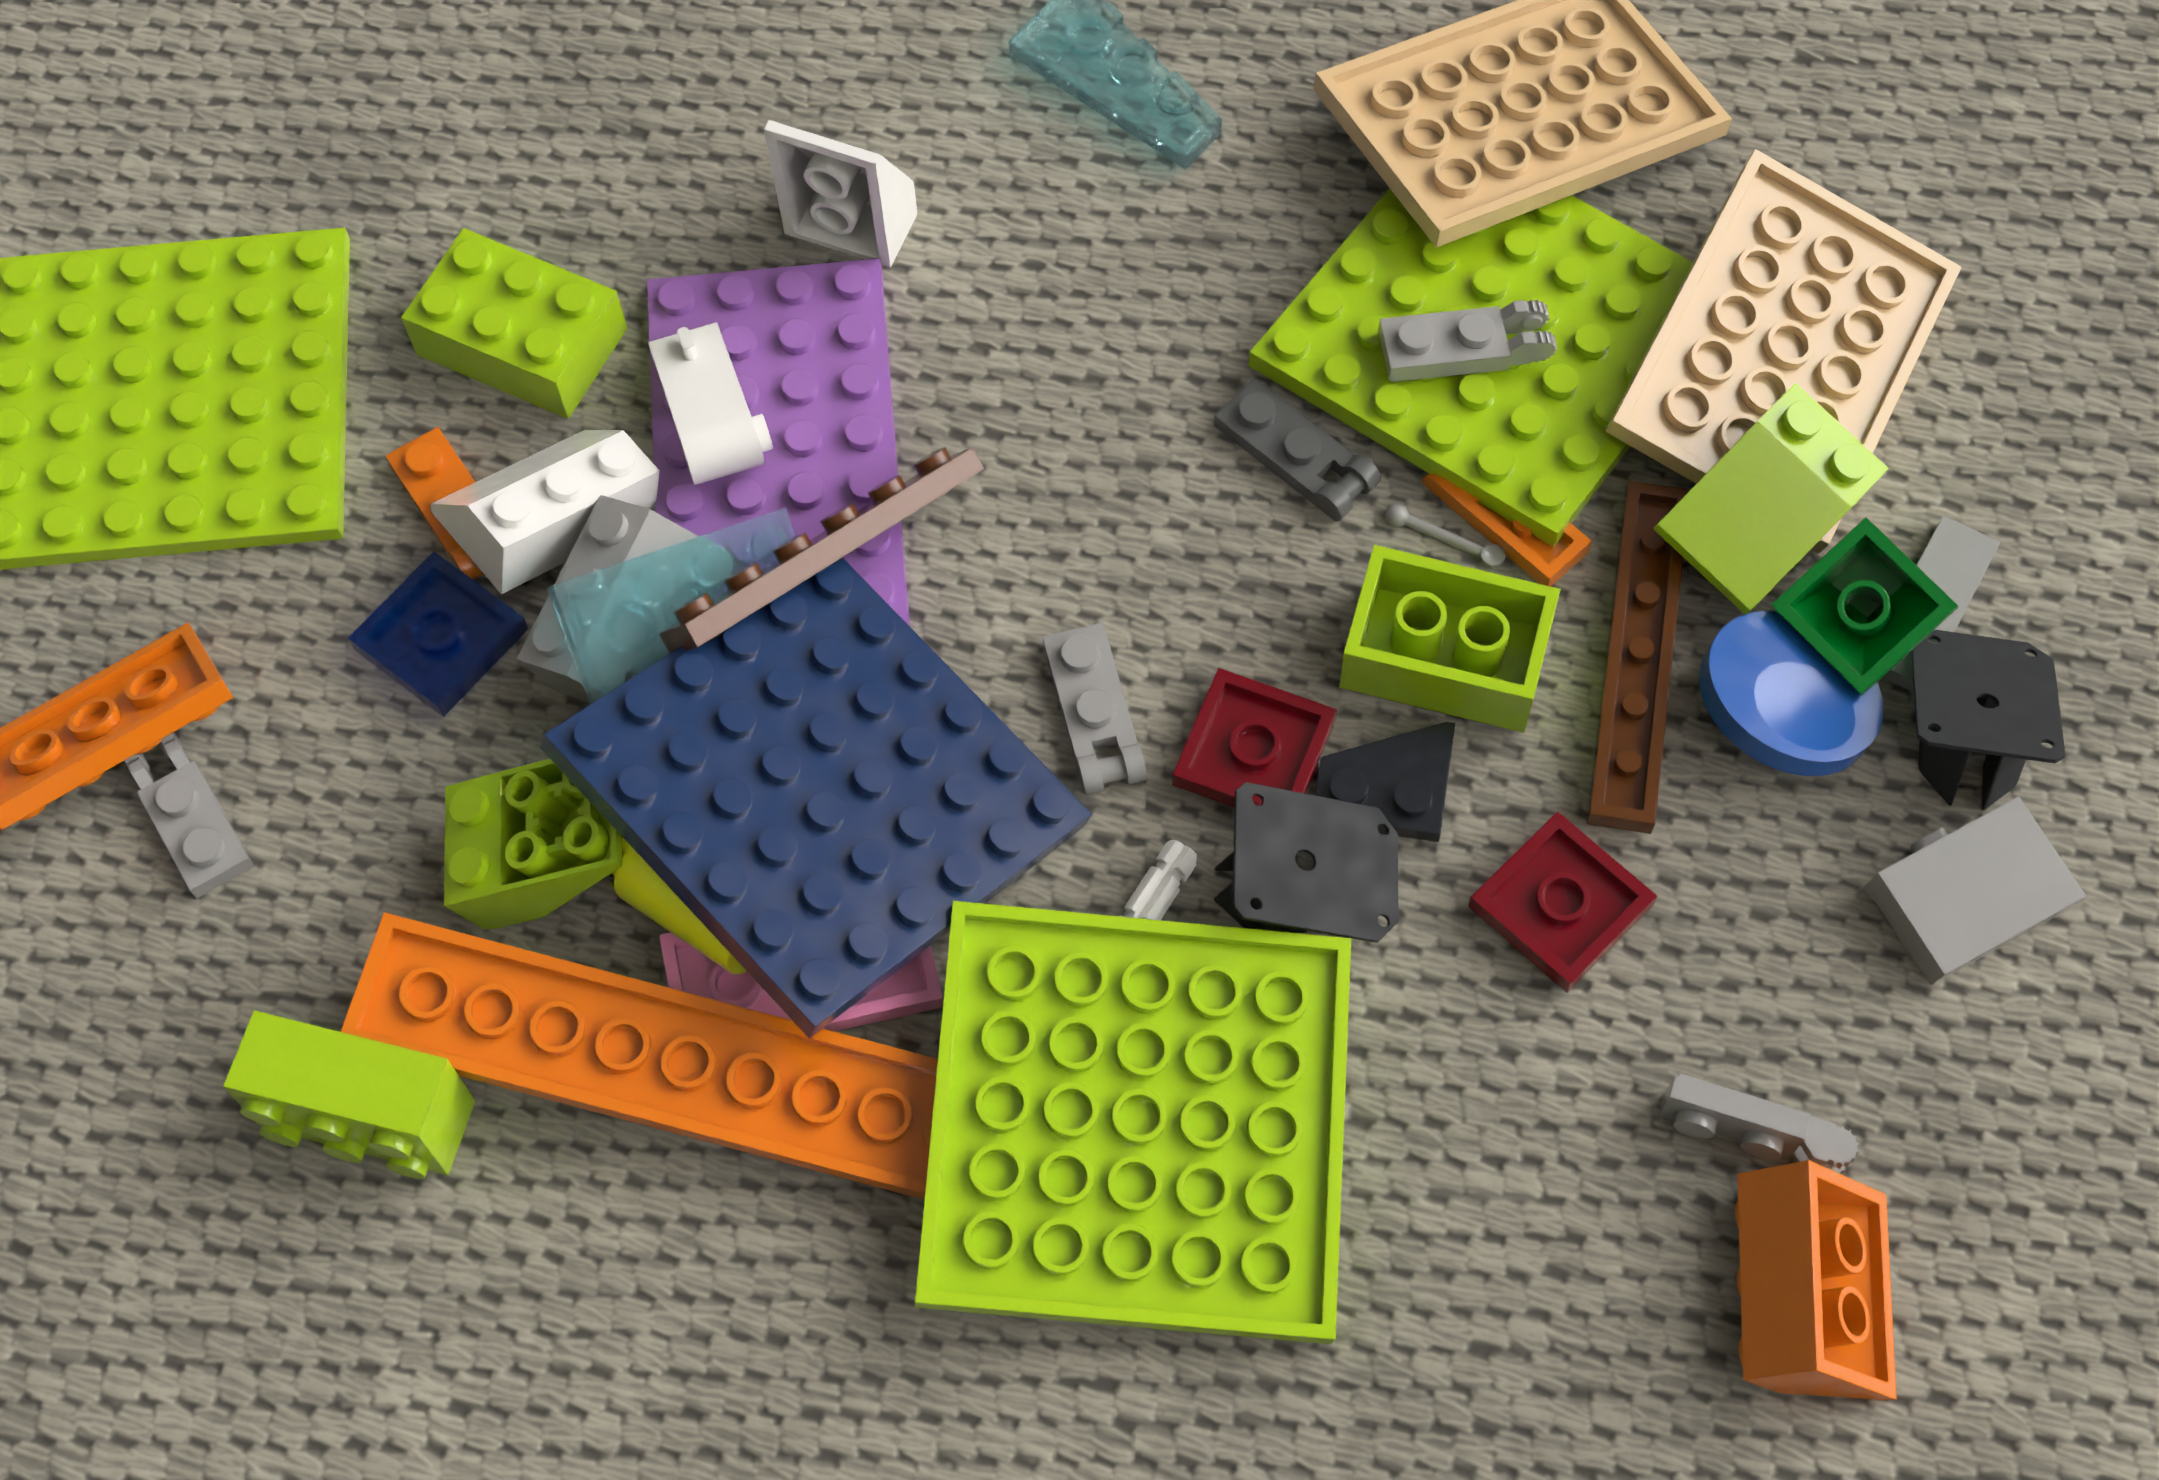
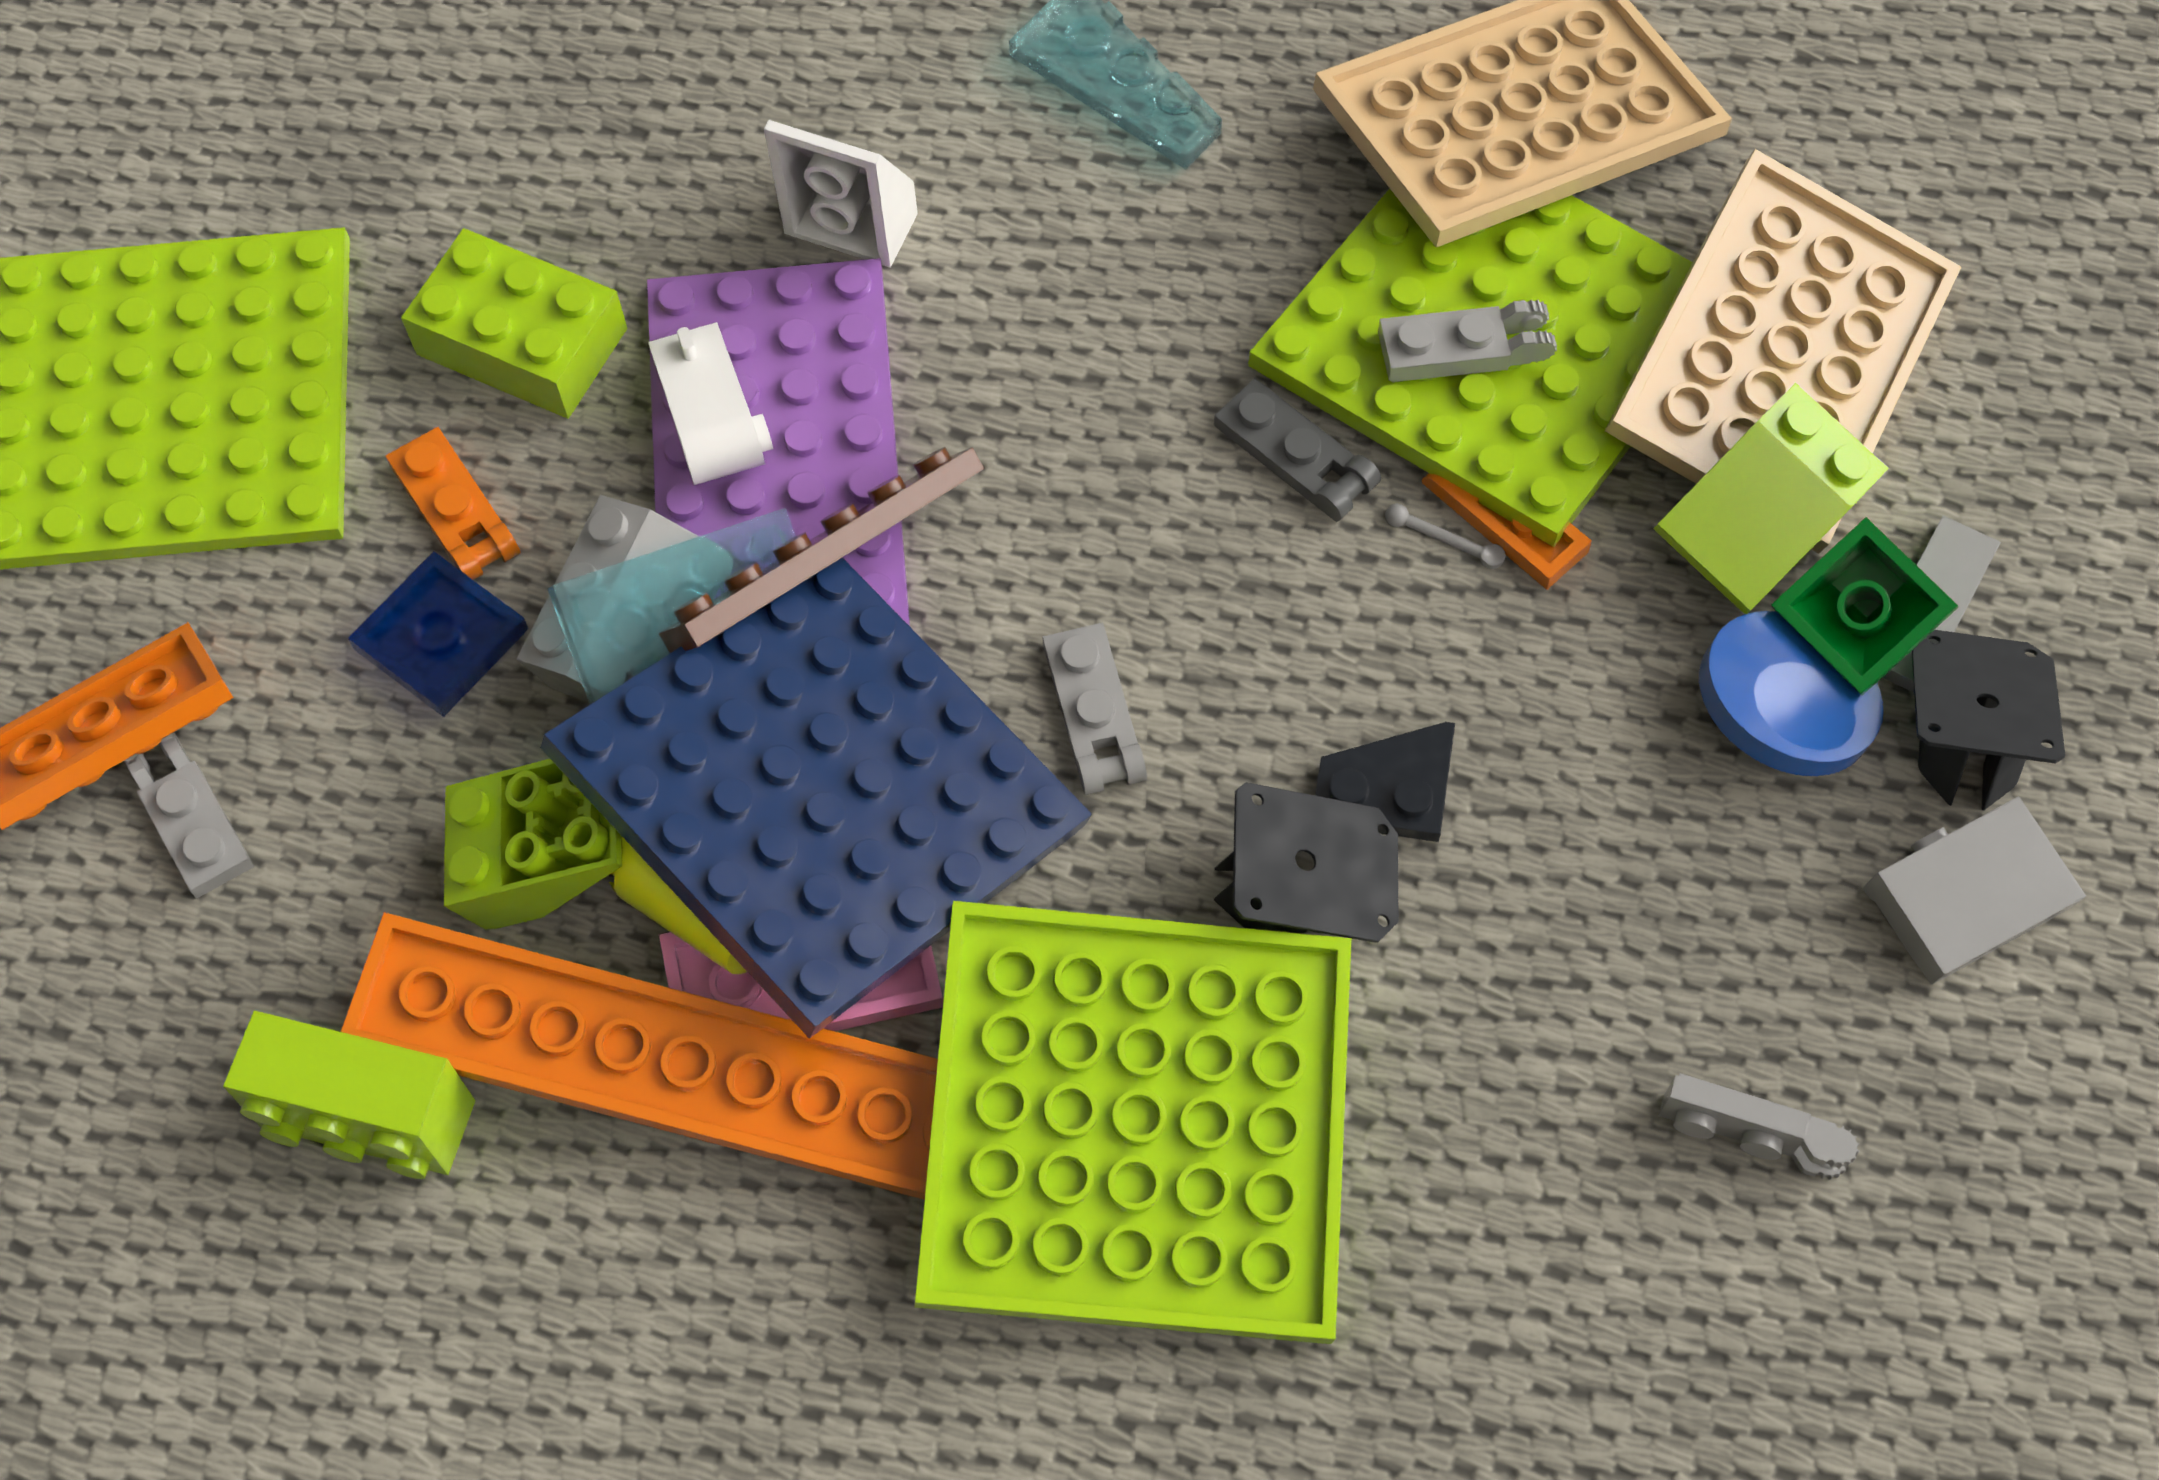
white slope [431,430,660,594] -> none
white axle [1121,840,1197,920] -> none
dark red plate [1172,668,1338,807] -> none
lime brick [1339,545,1561,733] -> none
dark red plate [1468,811,1657,993] -> none
reddish brown plate [1587,481,1691,834] -> none
orange slope [1735,1160,1897,1400] -> none

